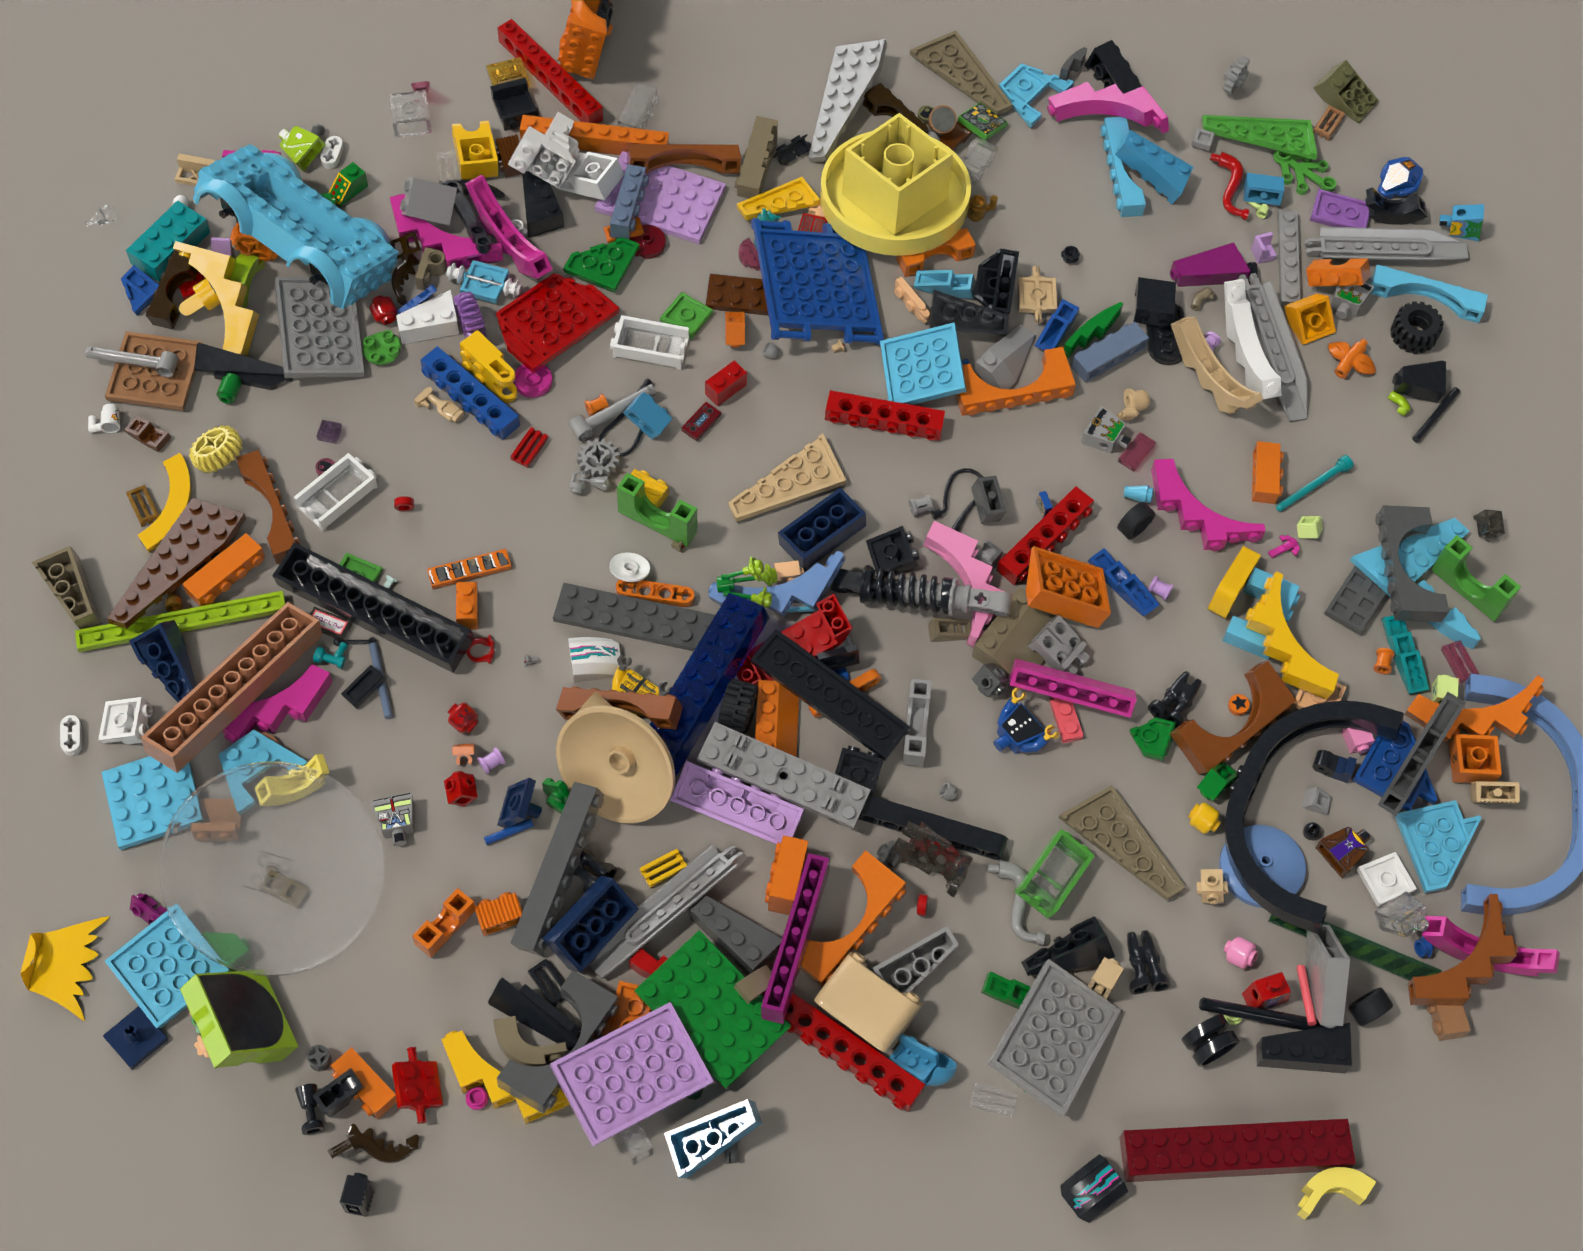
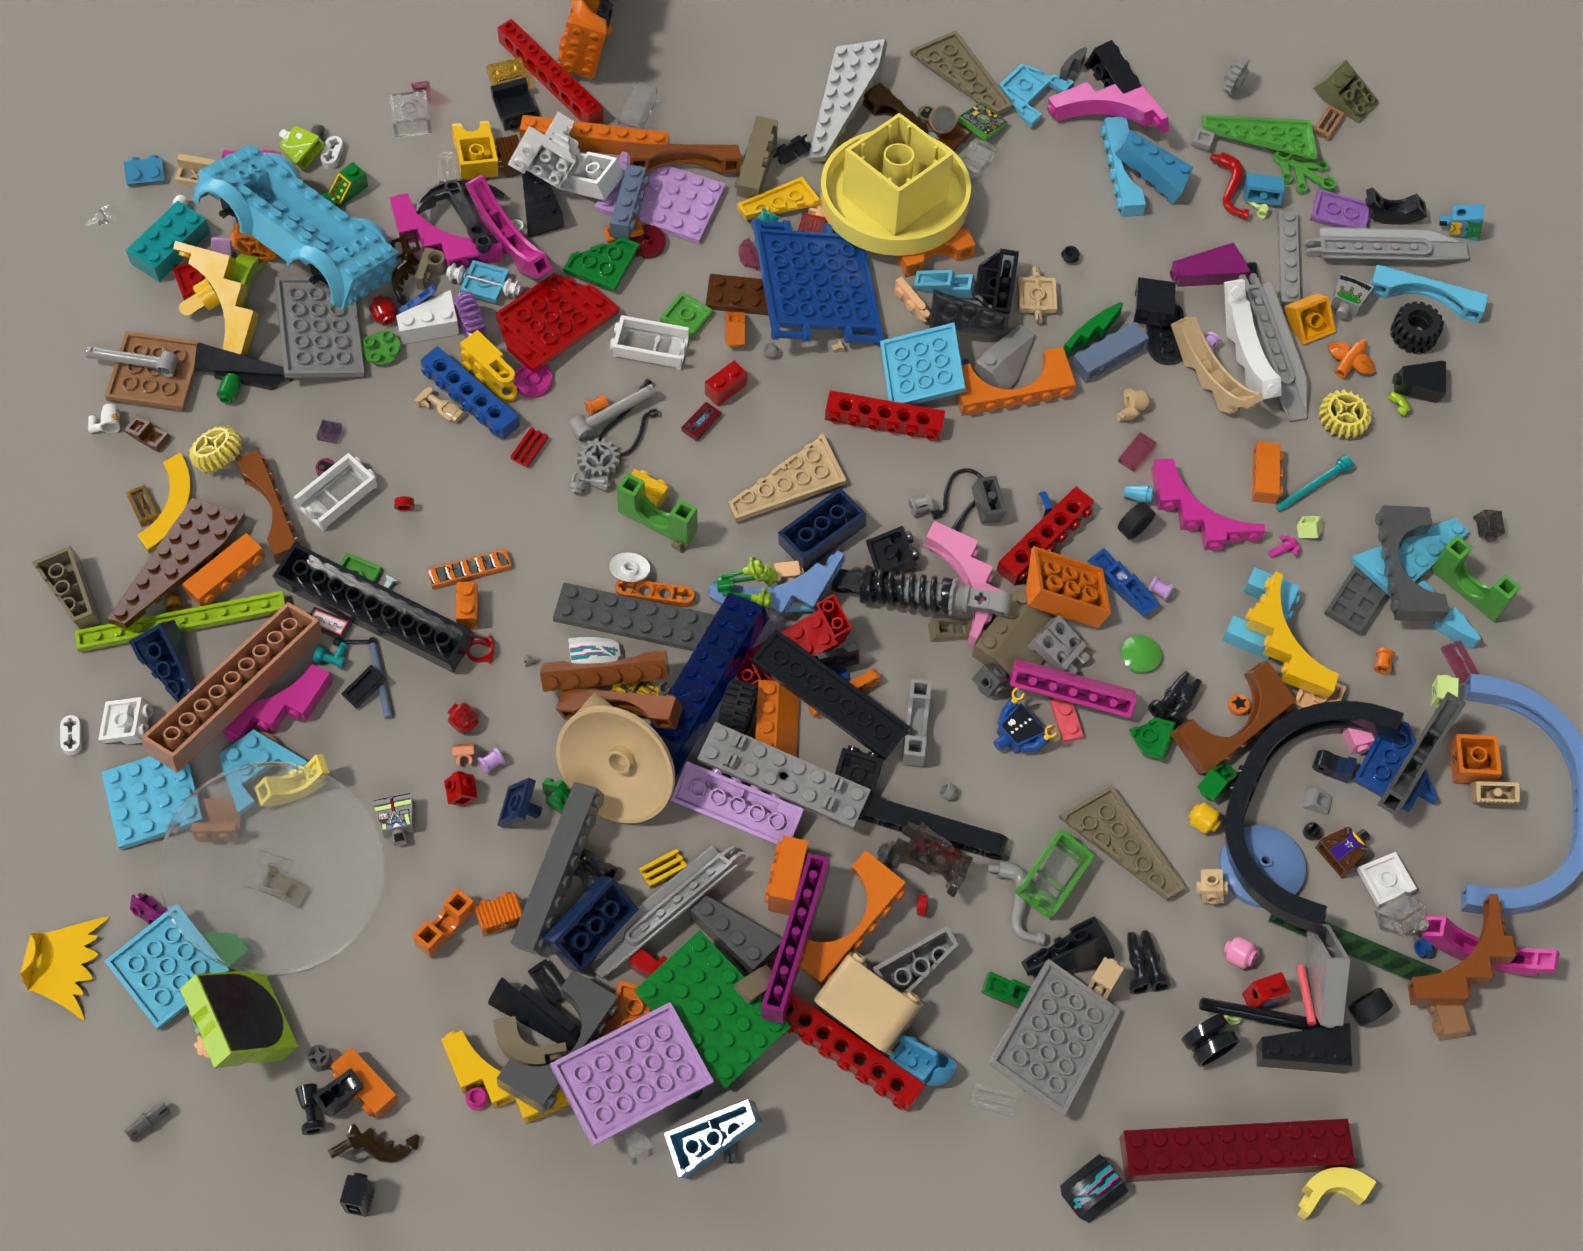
dark blue tile [103,1006,168,1070] -> none
blue wing [121,265,159,316] -> none
dark brown arch [145,250,199,329] -> none
red plate [392,1047,443,1124] -> none
light grey panel [400,177,457,225] -> none
blue piece [483,818,534,845] -> none
dark azure brick [623,392,672,440] -> none
pearl gold piece [967,195,998,222] -> none
flat silver panel [975,540,1003,573] -> none
blue slope [1034,299,1080,351] -> none
light grey torso [1081,406,1132,453] -> none
dark tan arm [1191,287,1215,311] -> none
yellow beam [1207,546,1261,619] -> none
lavender panel [1251,232,1276,264] -> none
orange arch [1306,258,1371,286] -> none
blue helmet [1378,157,1423,199] -> none
teal slope [1381,615,1429,694] -> none
medium azure wing [1395,800,1481,894] -> none
orange arch [1405,675,1545,743] -> none
black bar [1412,387,1460,443] -> none
none -> dark azure bracket [123,155,166,185]
none -> dark grey pin [124,1101,171,1142]
none -> dark orange arch [540,650,669,692]
none -> bright green dish [1120,635,1162,674]
none -> light yellow gear [1318,389,1372,440]

